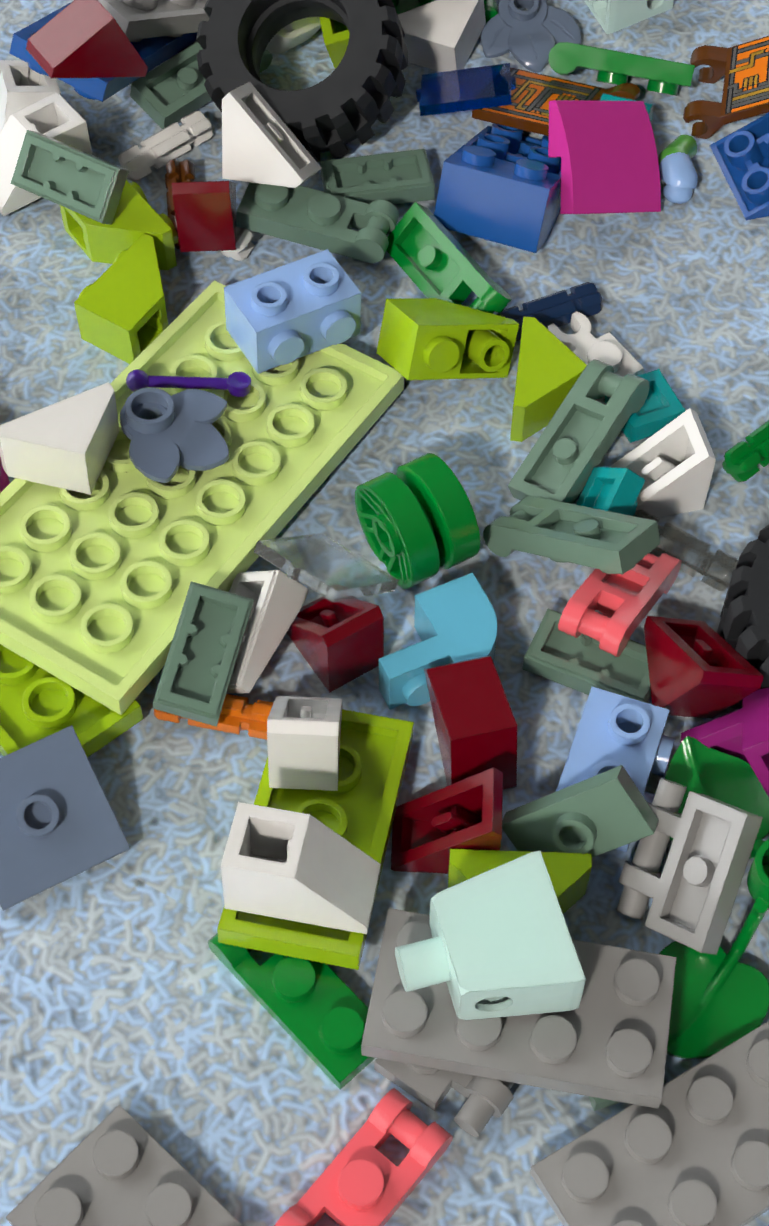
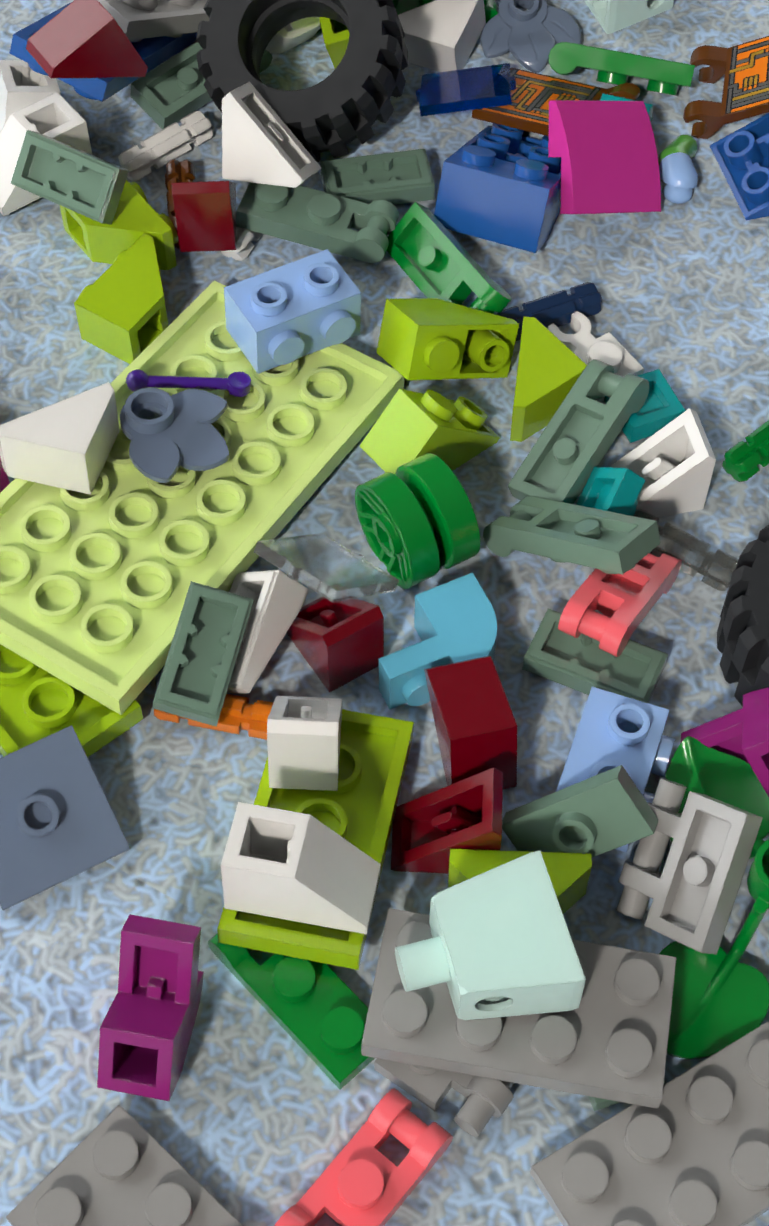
dark red slope [644,616,764,719] -> none
none -> magenta brick [97,914,204,1101]
none -> lime slope [360,388,500,474]

